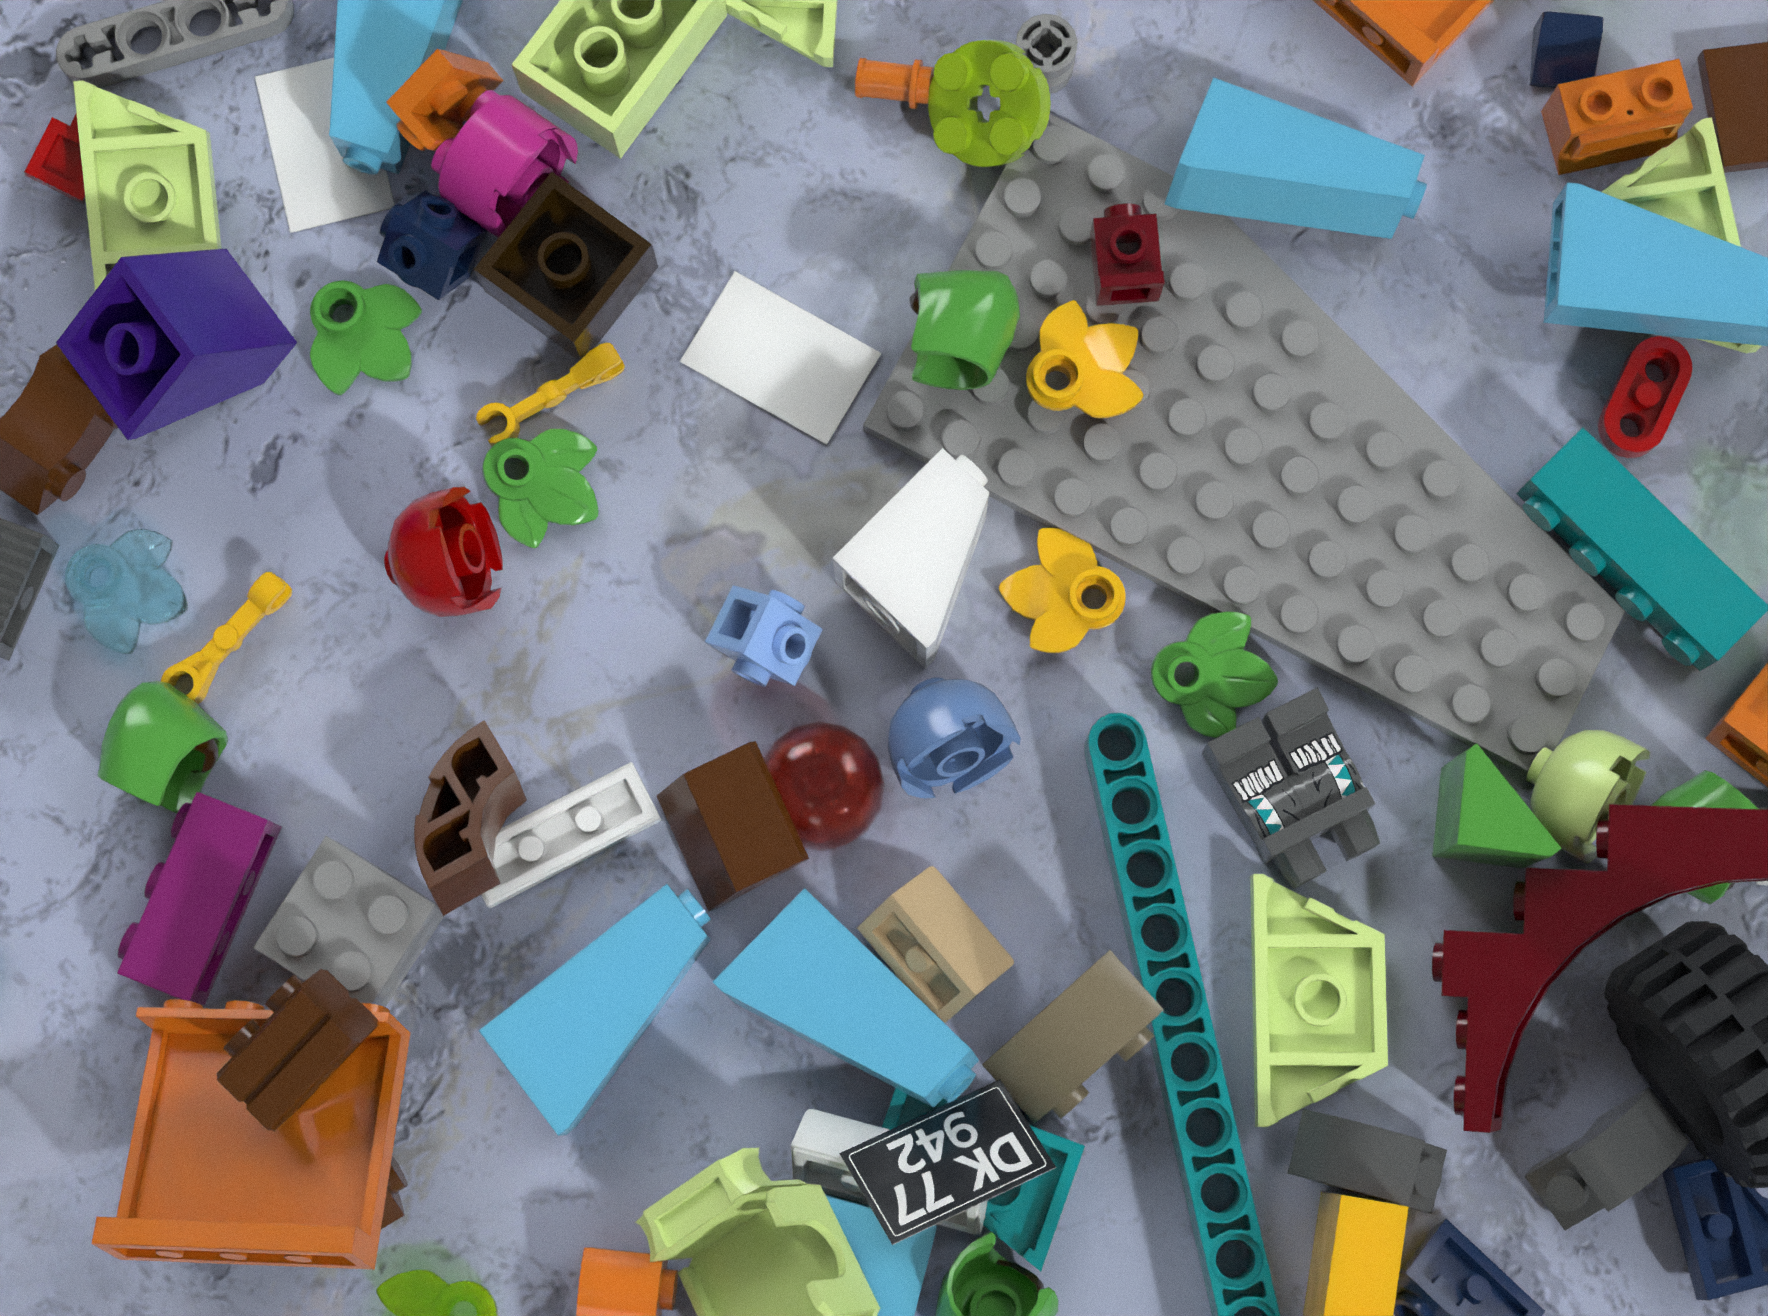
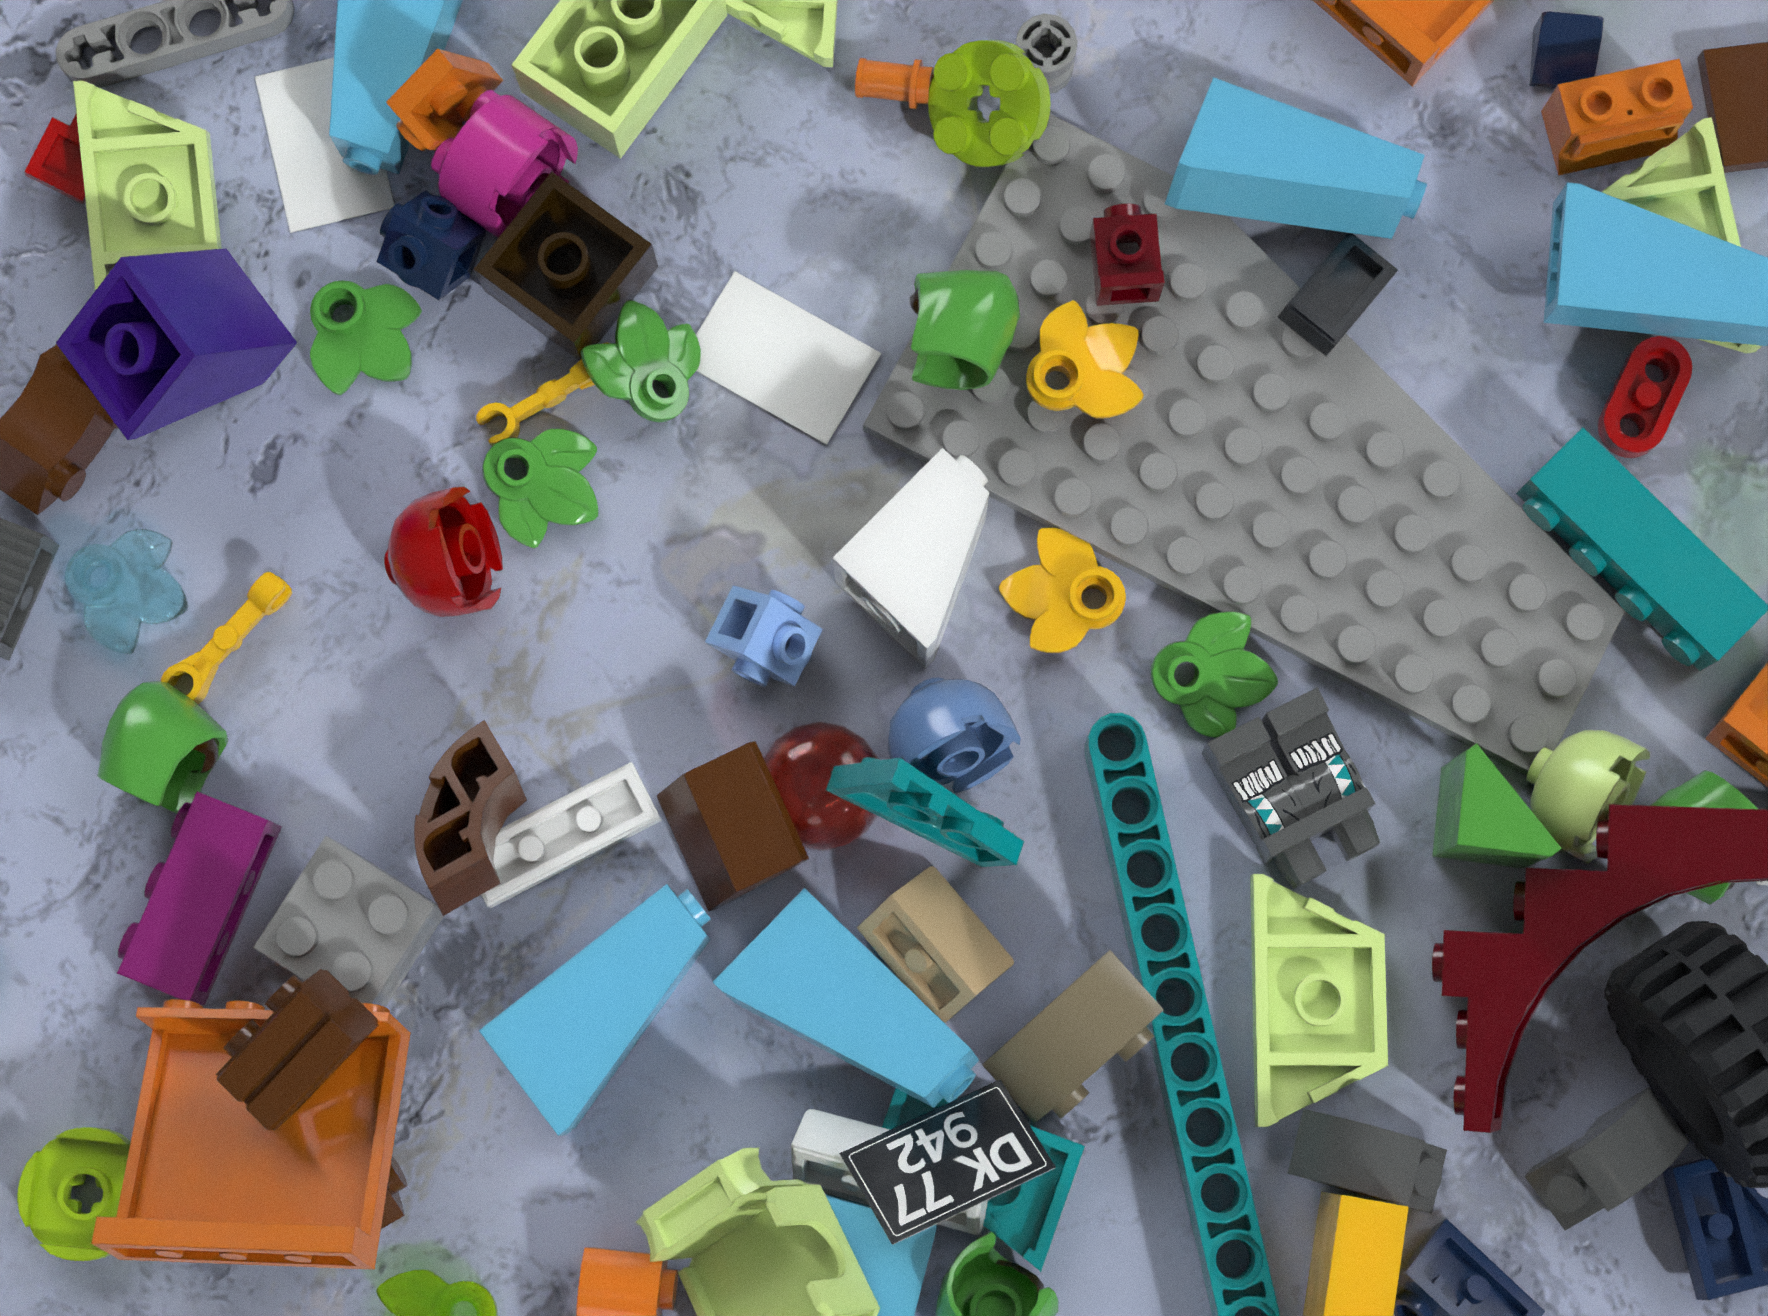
none -> lime plate [17,1127,131,1261]
none -> bright green plate [580,300,701,422]
none -> teal wing [826,757,1024,867]
none -> black tile [1278,233,1398,357]

